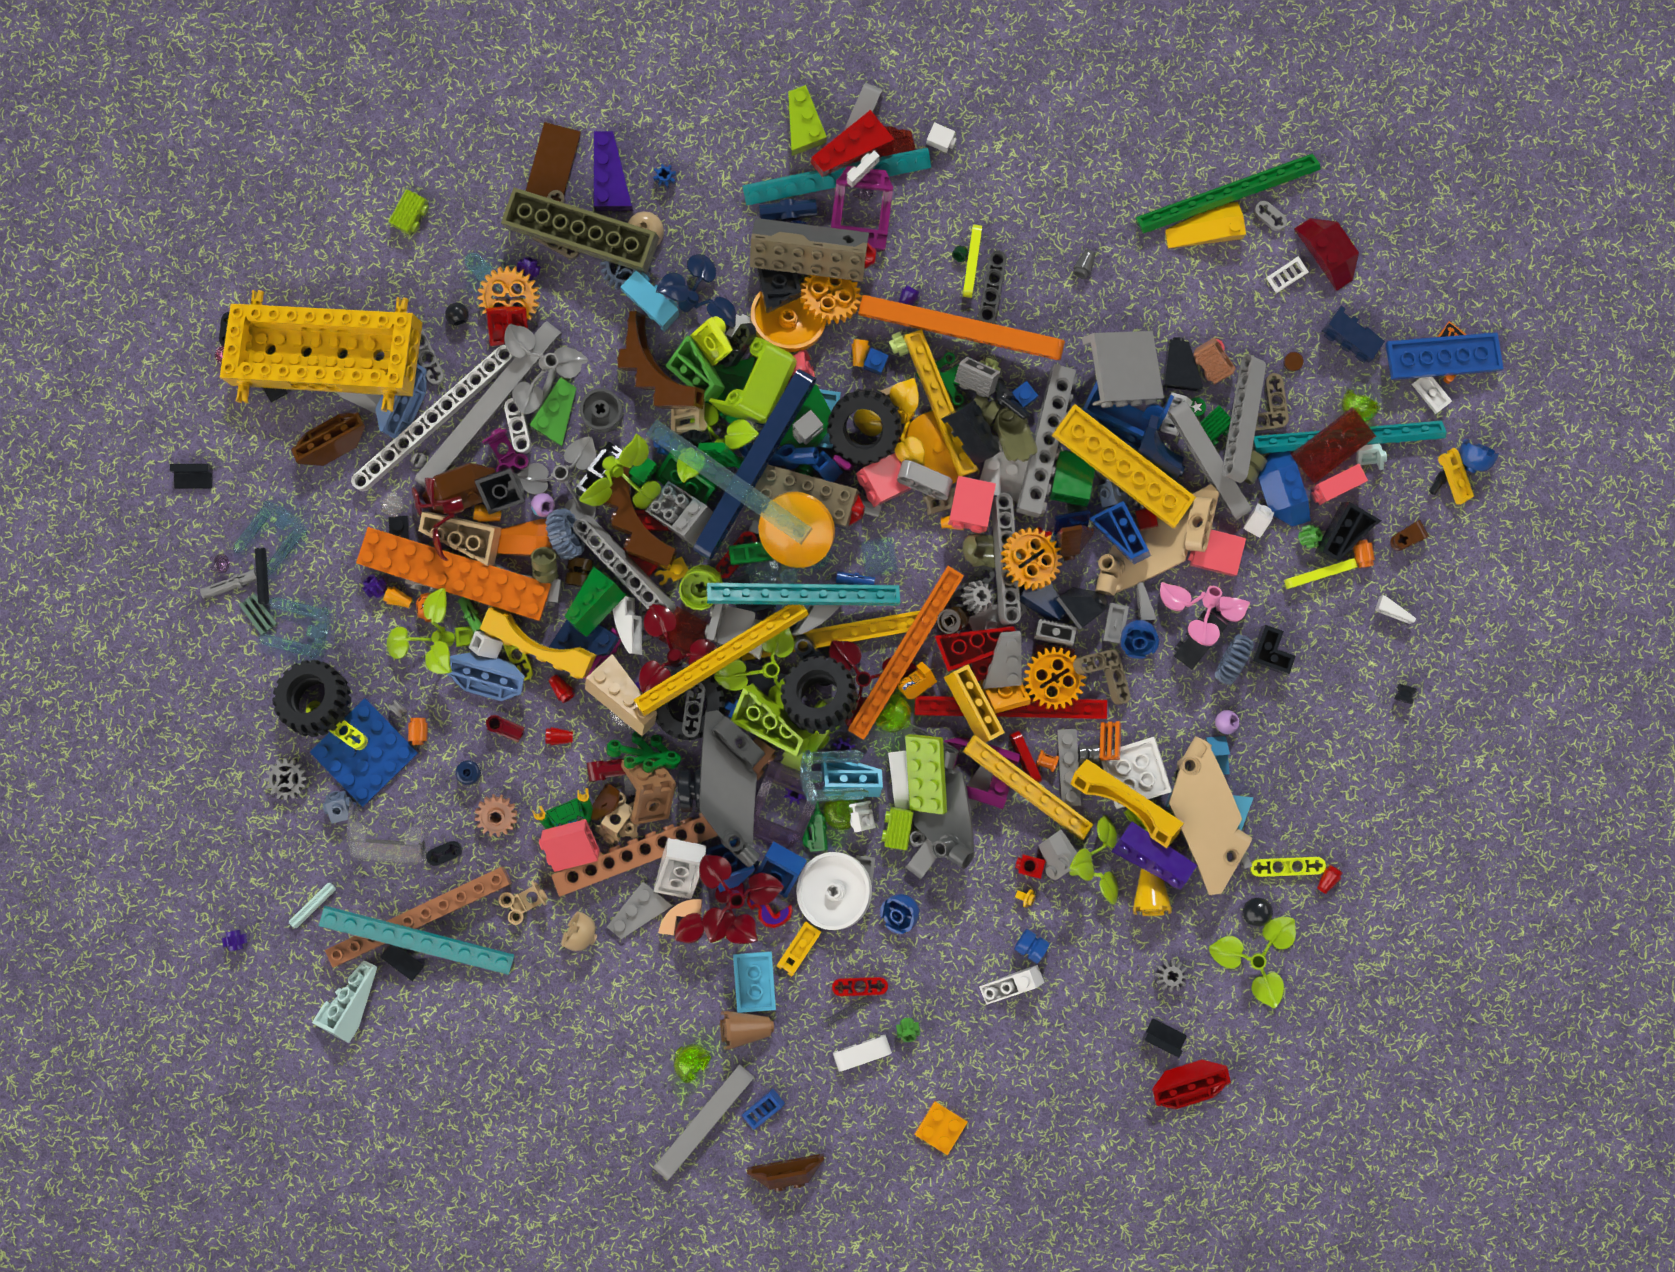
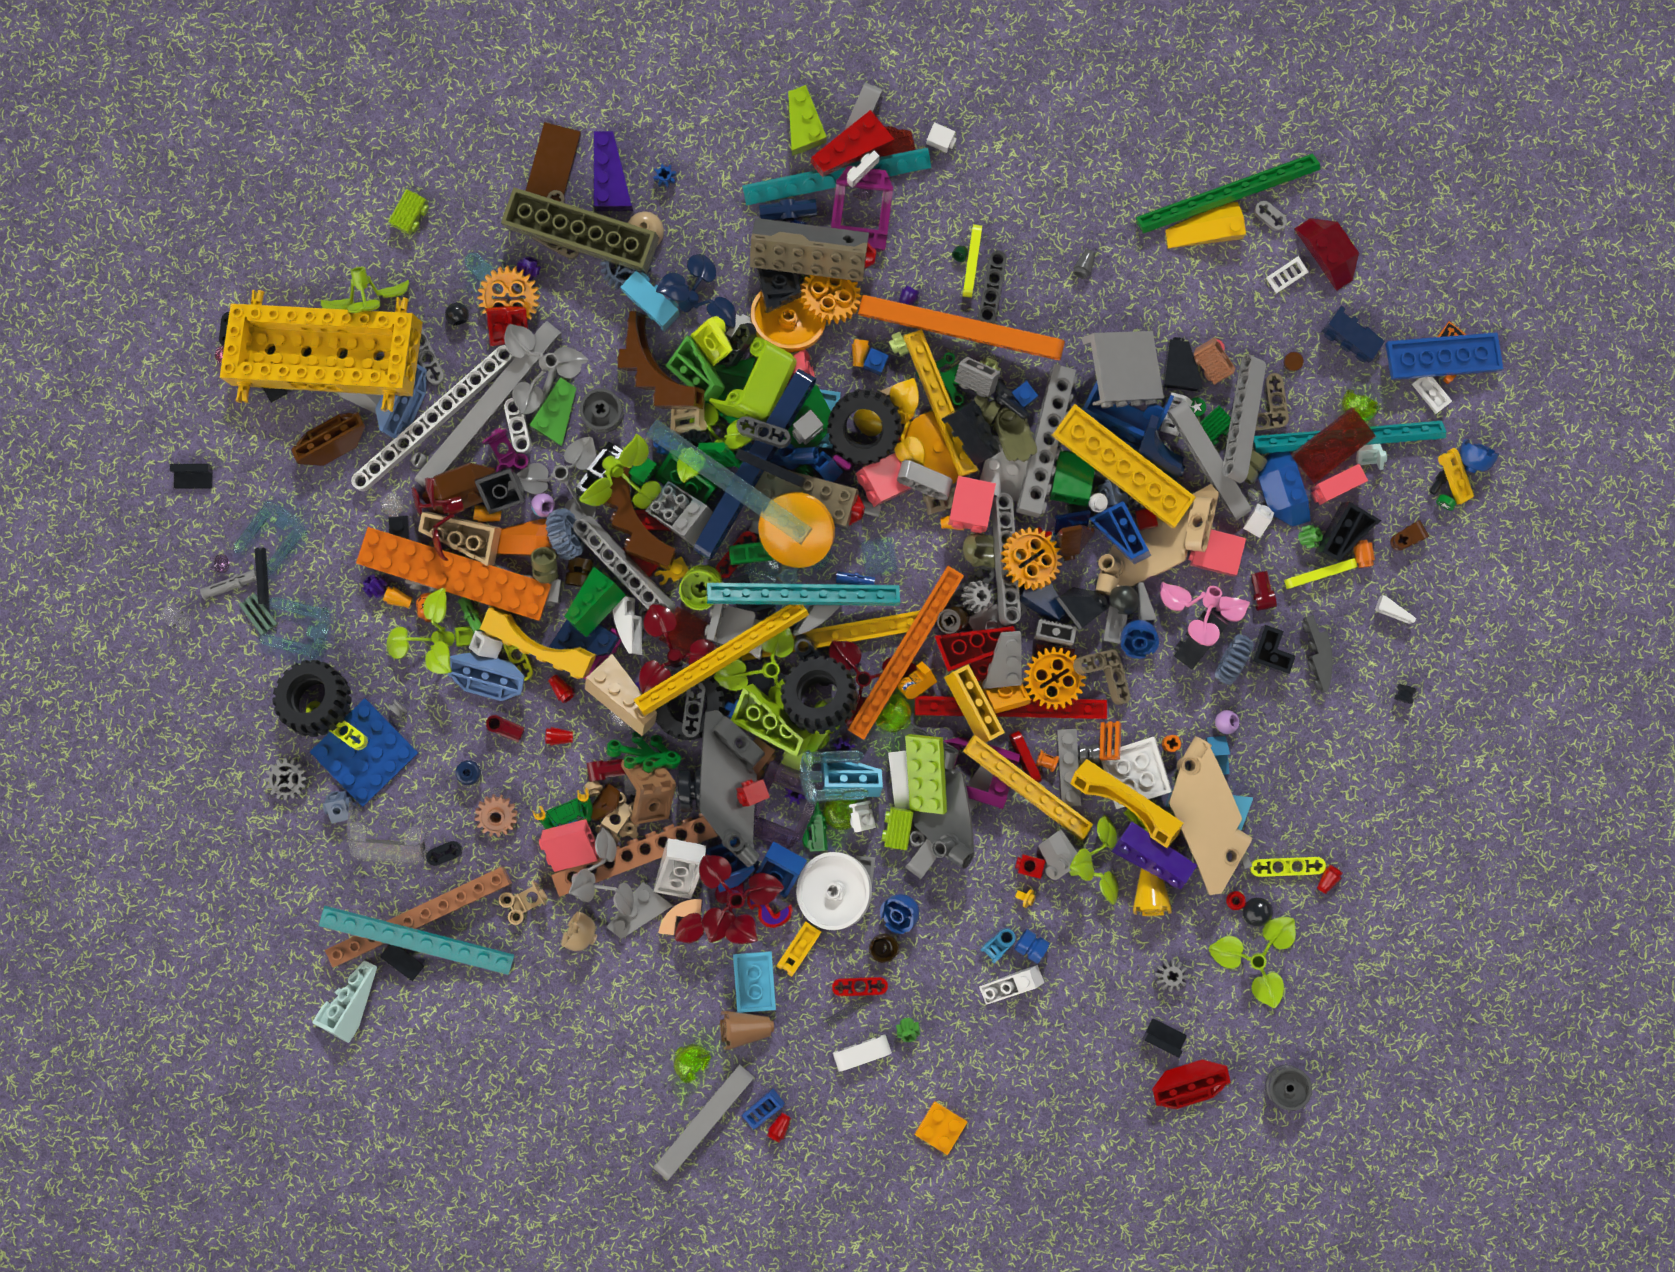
dark purple gear [222,930,248,951] -> none
light aqua axle [289,883,336,928] -> none
orange brick [408,718,428,745] -> none
reddish brown wedge [747,1153,824,1192] -> none
none -> clear bracket [158,602,194,633]
none -> lime plant [321,267,409,313]
none -> light grey plant [568,827,634,916]
none -> tan plate [584,781,603,797]
none -> black beam [735,449,806,488]
none -> dark grey beam [736,417,791,448]
none -> red brick [736,779,770,807]
none -> red cone [766,1113,792,1143]
none -> dark brown hair [869,934,899,963]
none -> dark azure piece [980,928,1016,964]
none -> white plate [1089,493,1108,513]
none -> pearl dark grey hair [1110,586,1139,615]
none -> clear purple plate [1144,576,1163,595]
none -> orange bush [1162,735,1181,752]
none -> red plate [1226,891,1246,910]
none -> clear tile [1246,488,1265,505]
none -> dark red piece [1251,571,1277,611]
none -> dark grey wheel [1265,1065,1312,1111]
none -> dark grey slope [1302,615,1333,693]
none -> green tile [1436,494,1457,511]

